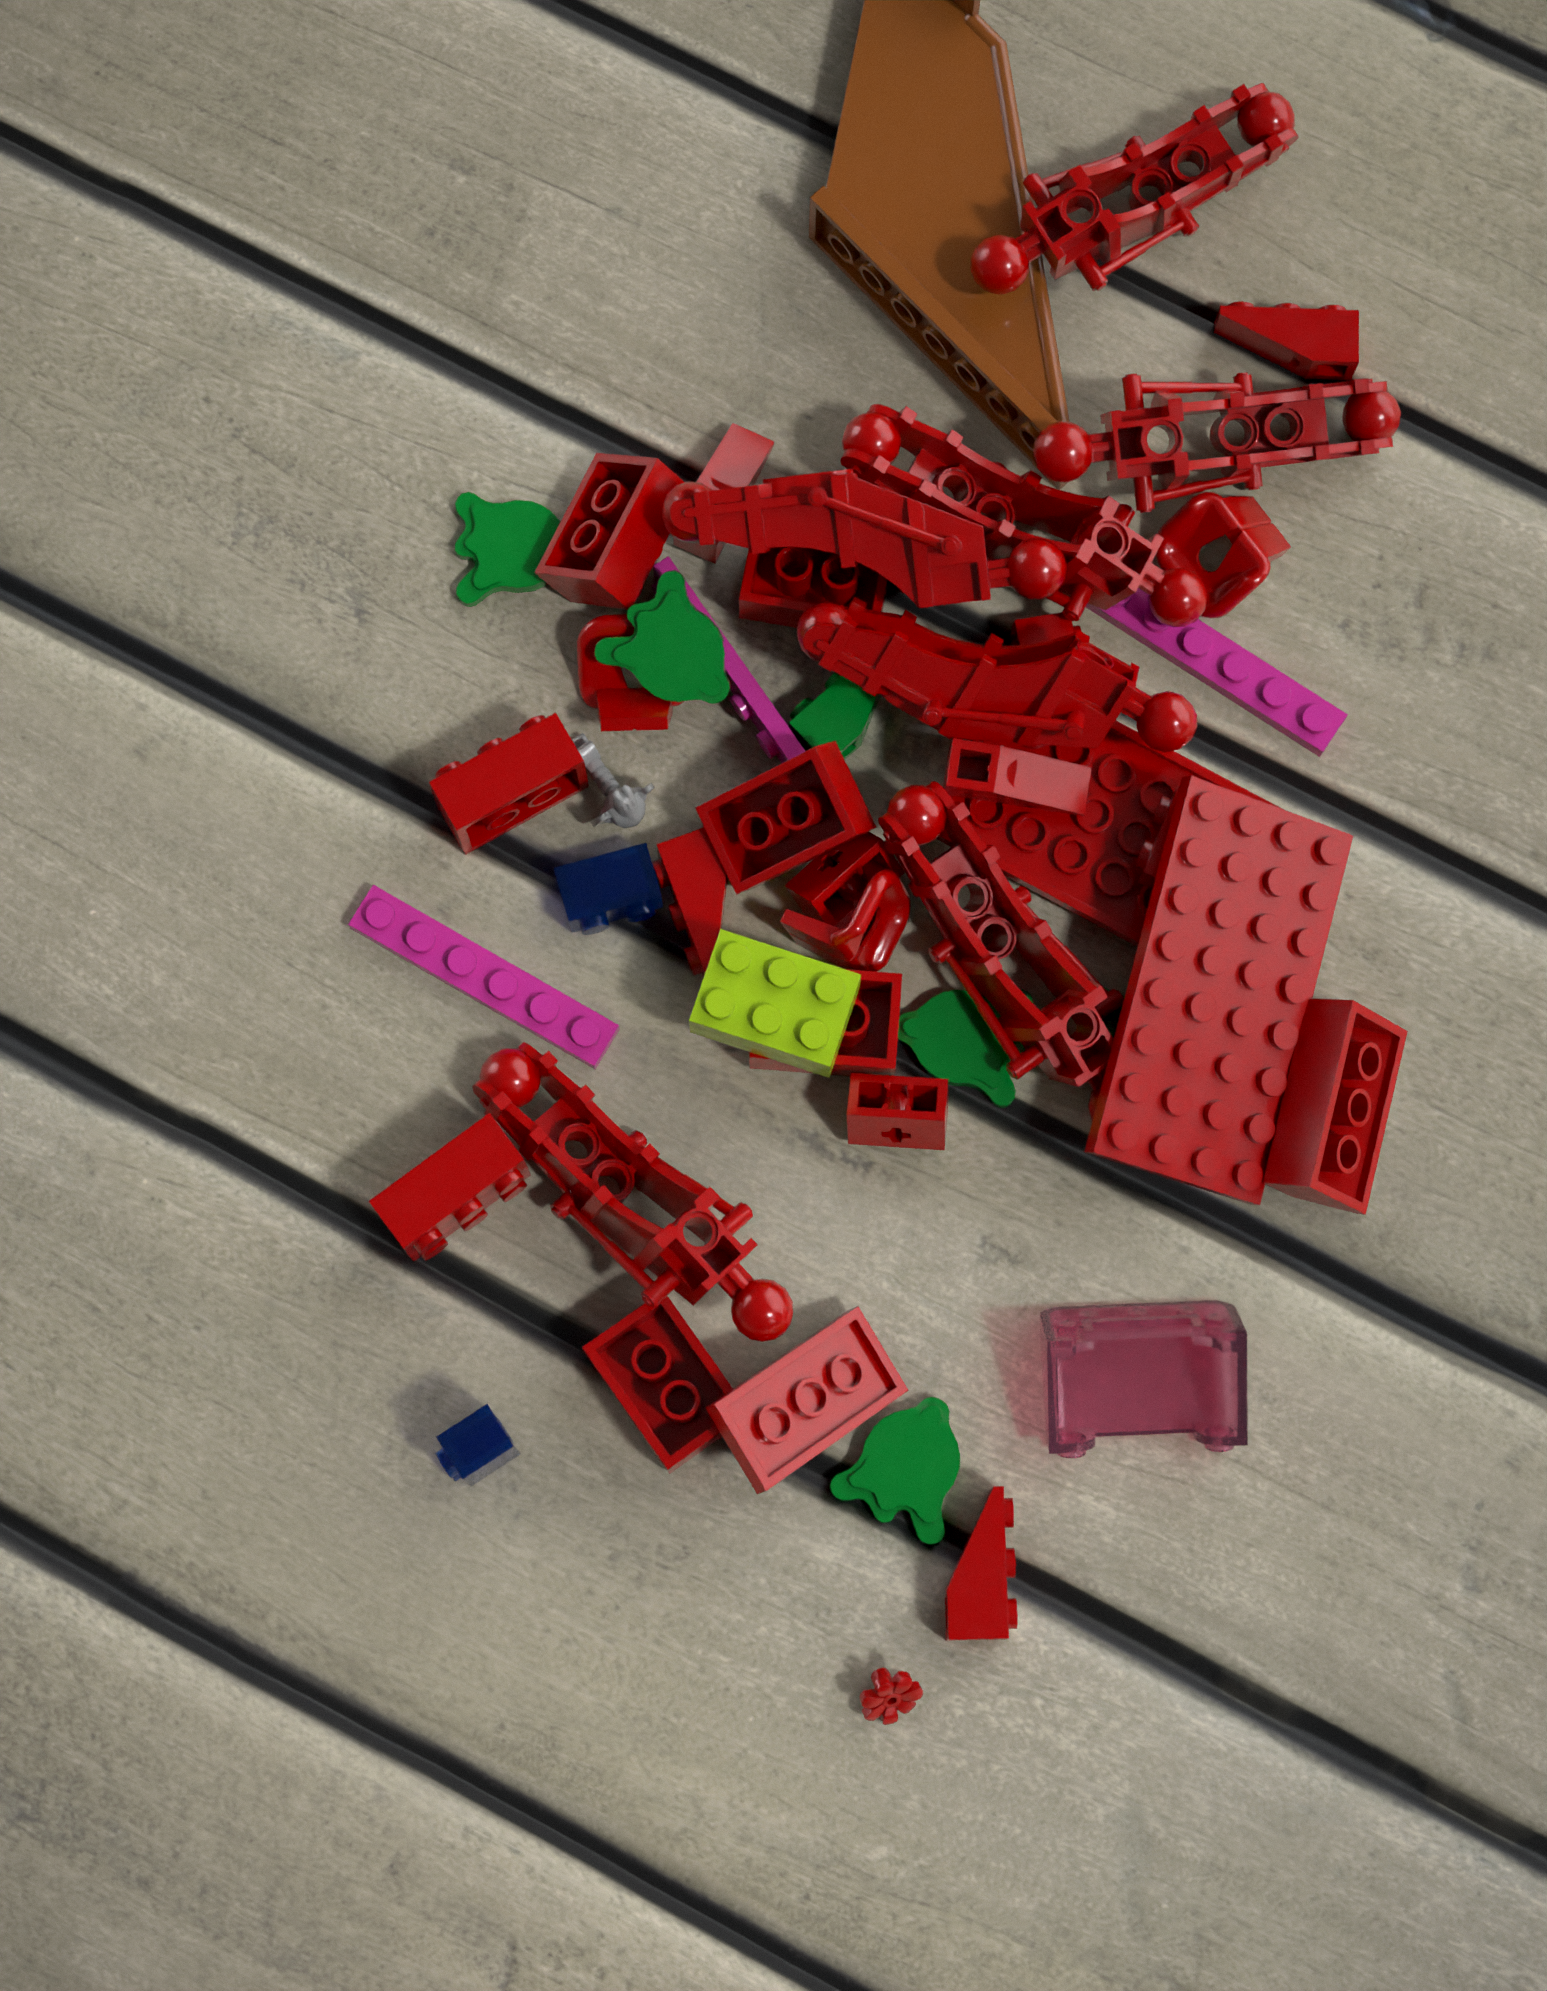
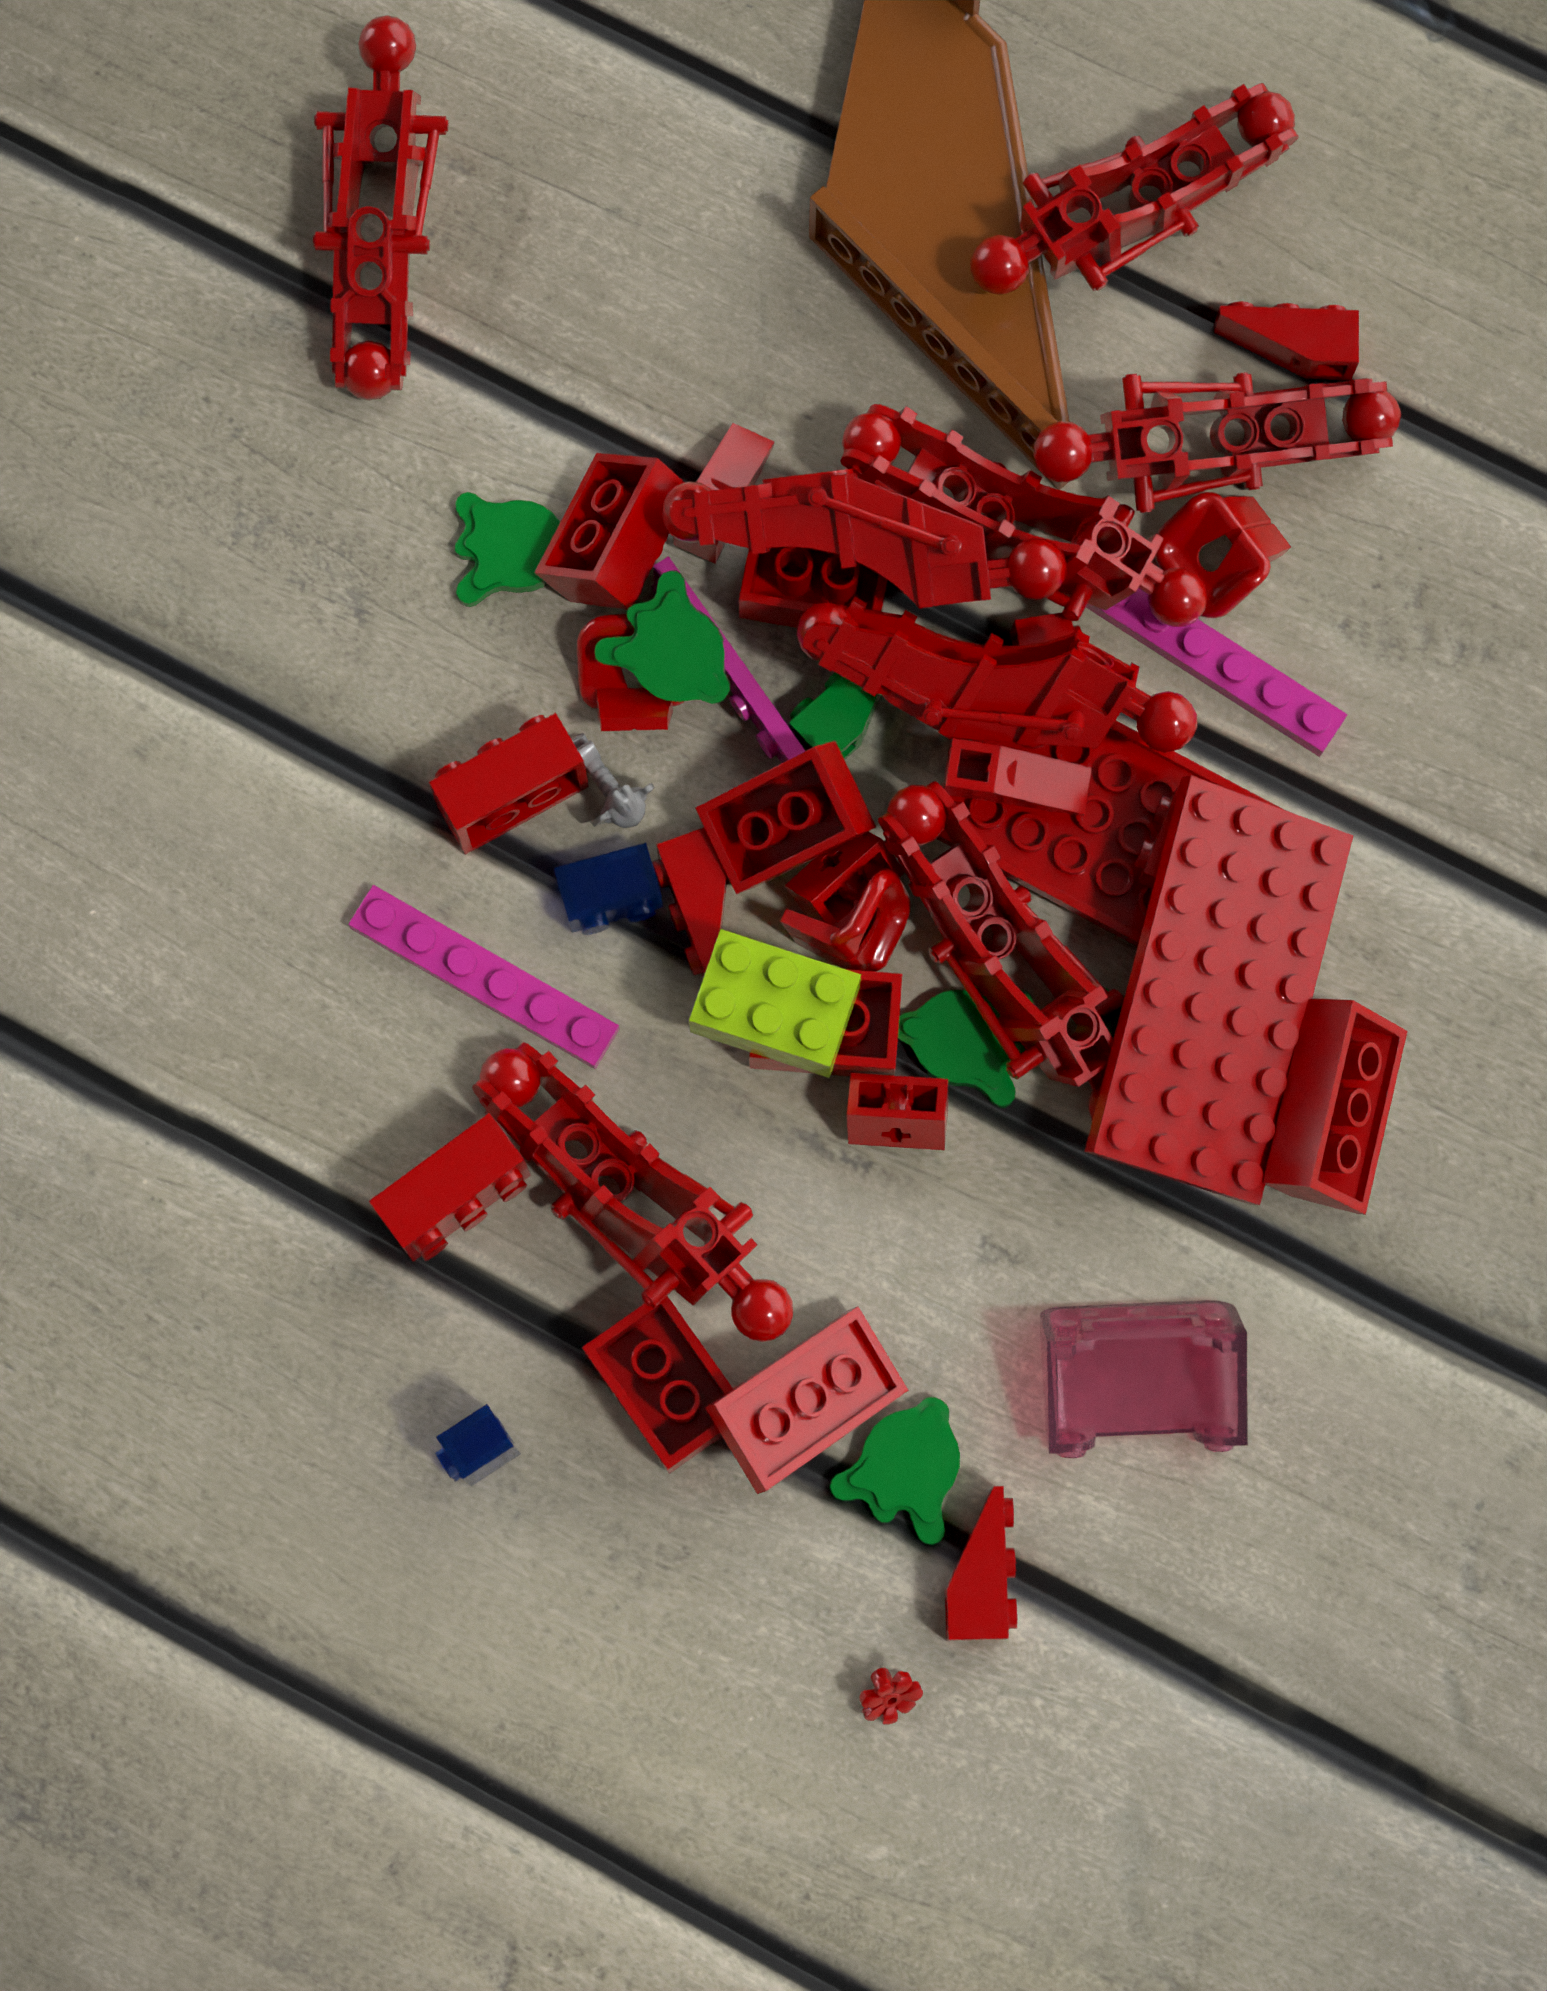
none -> red piece [313,15,449,401]

